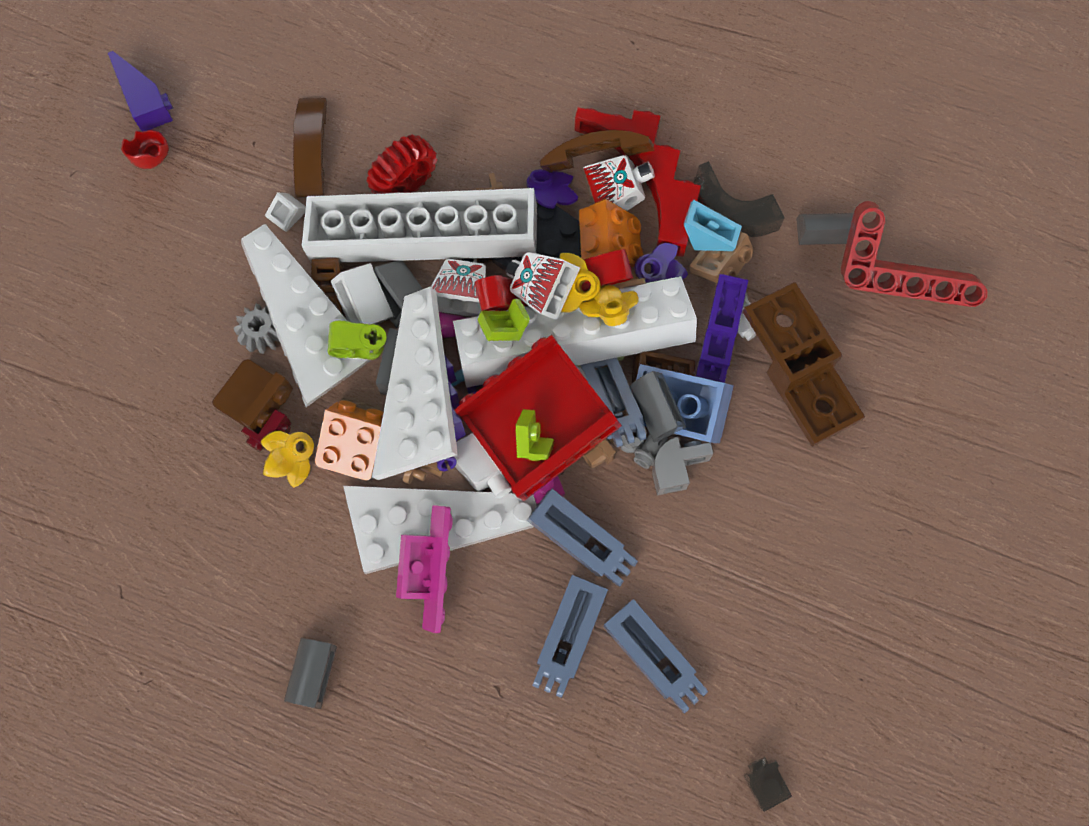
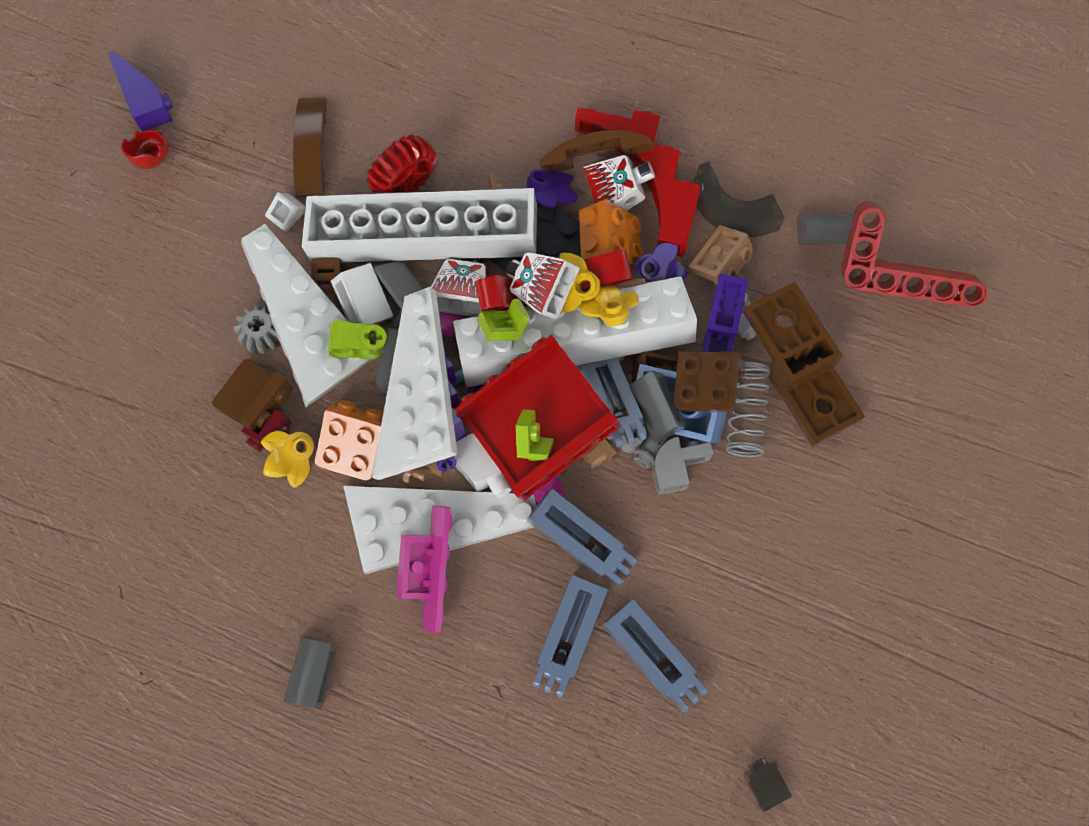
medium azure slope [684,200,742,251] -> none
none -> reddish brown bracket [673,351,745,412]
none -> light grey piece [726,362,771,457]

